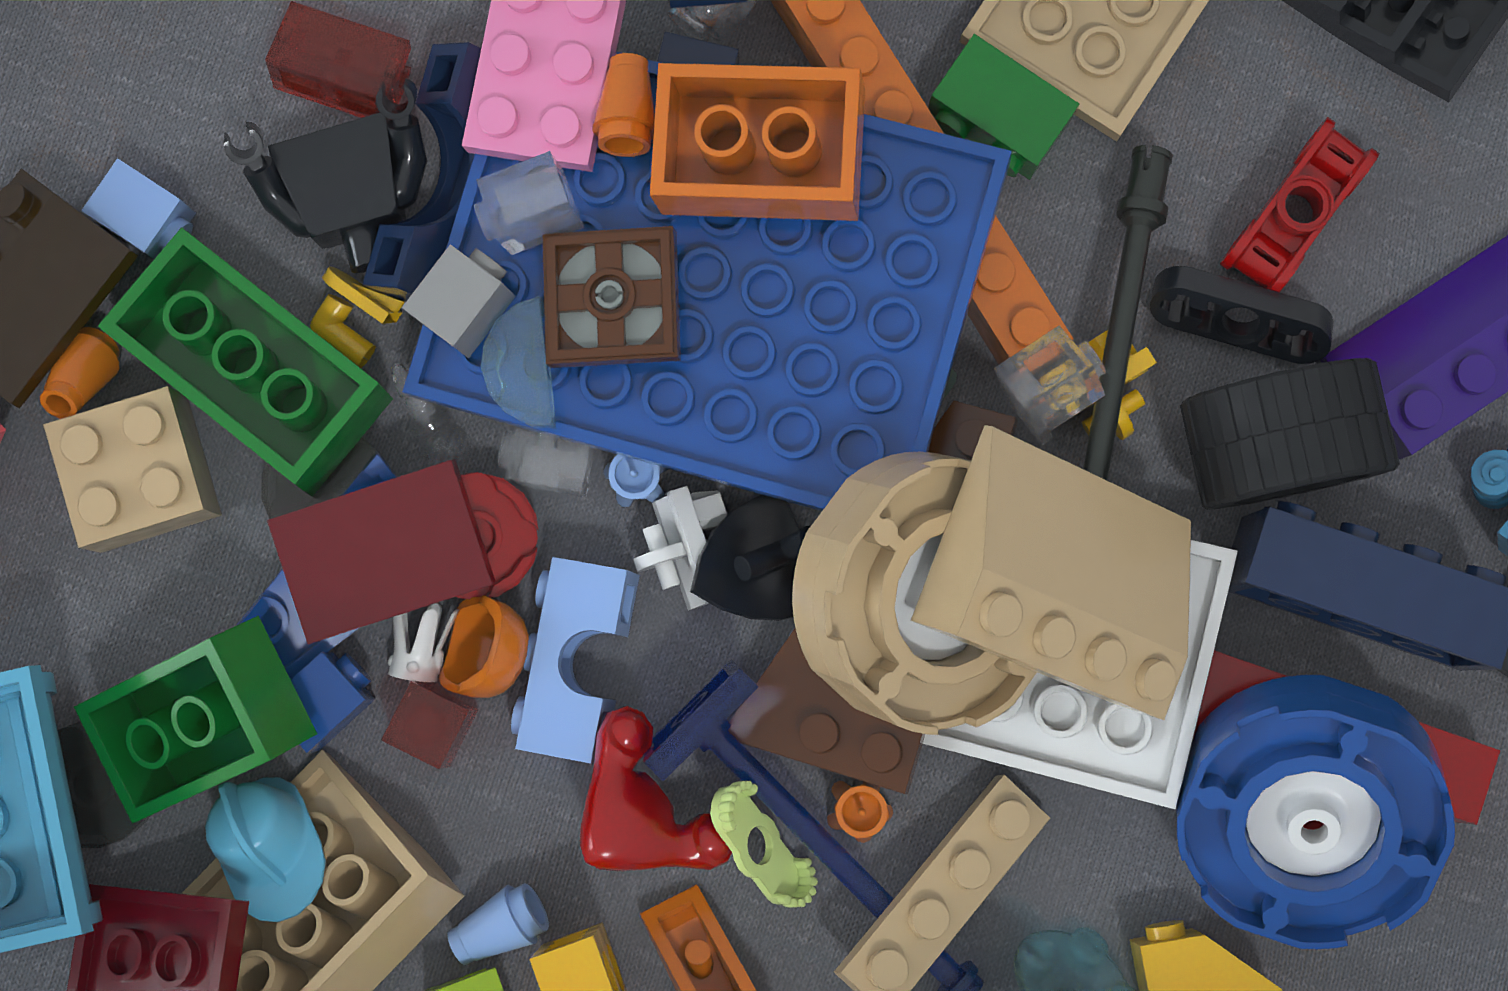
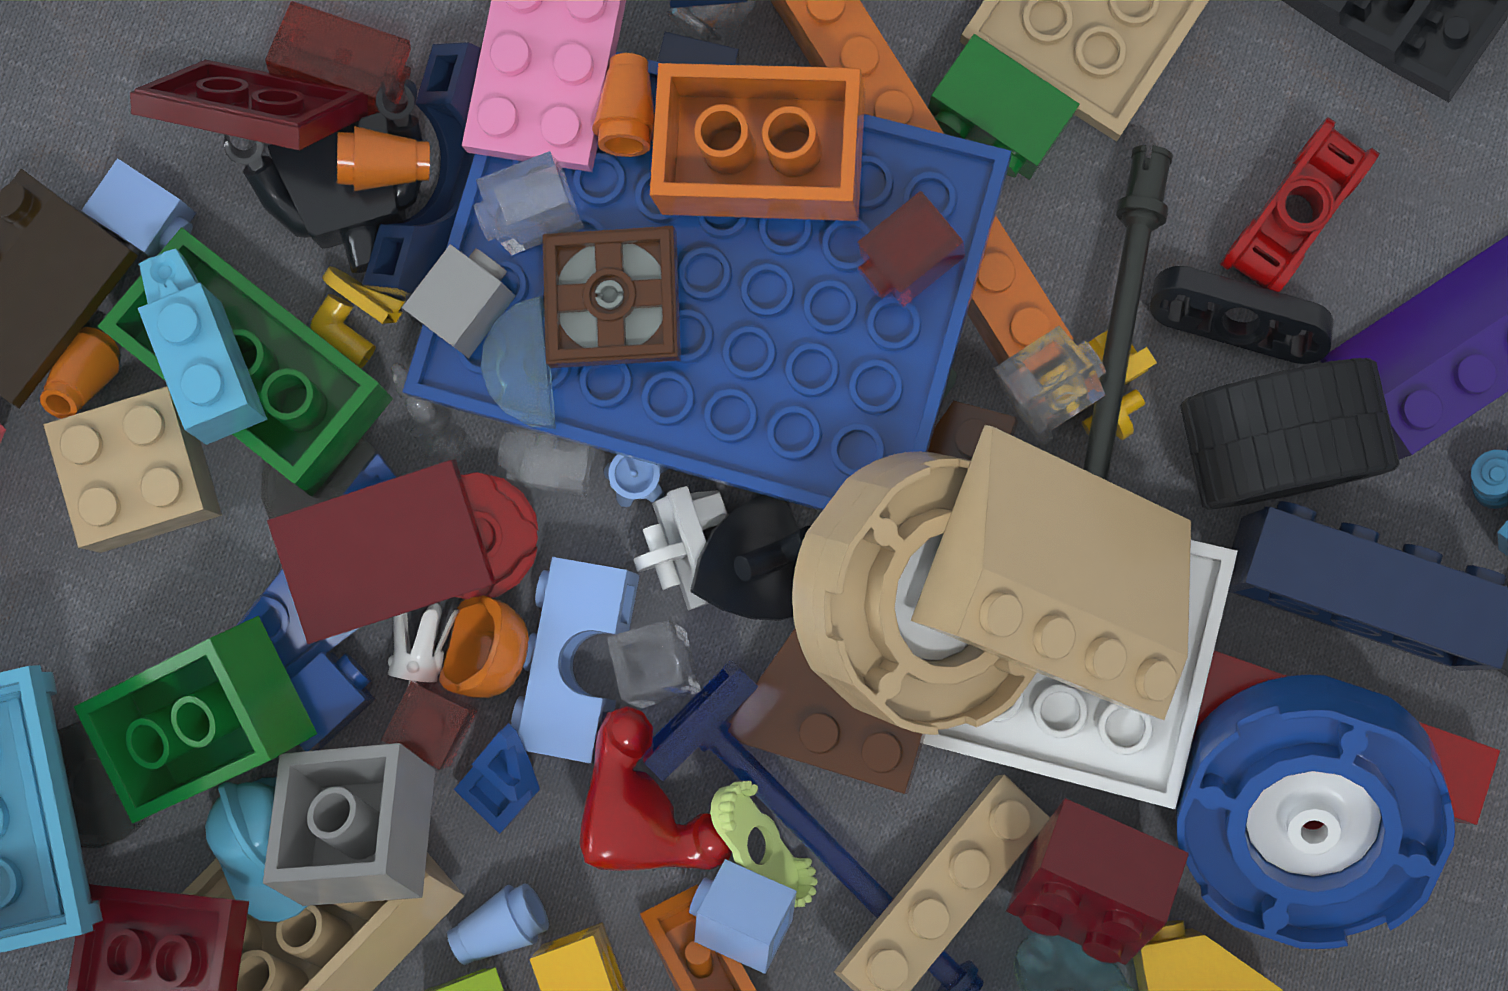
orange piece [827,781,893,843] -> none
none -> dark red tile [130,59,368,150]
none -> medium azure hinge [138,248,267,445]
none -> light grey brick [263,743,435,906]
none -> orange cone [337,126,430,191]
none -> blue slope [453,723,540,834]
none -> clear brick [607,619,701,708]
none -> light blue brick [689,859,797,974]
none -> clear red brick [857,191,965,307]
none -> dark red brick [1006,798,1189,965]

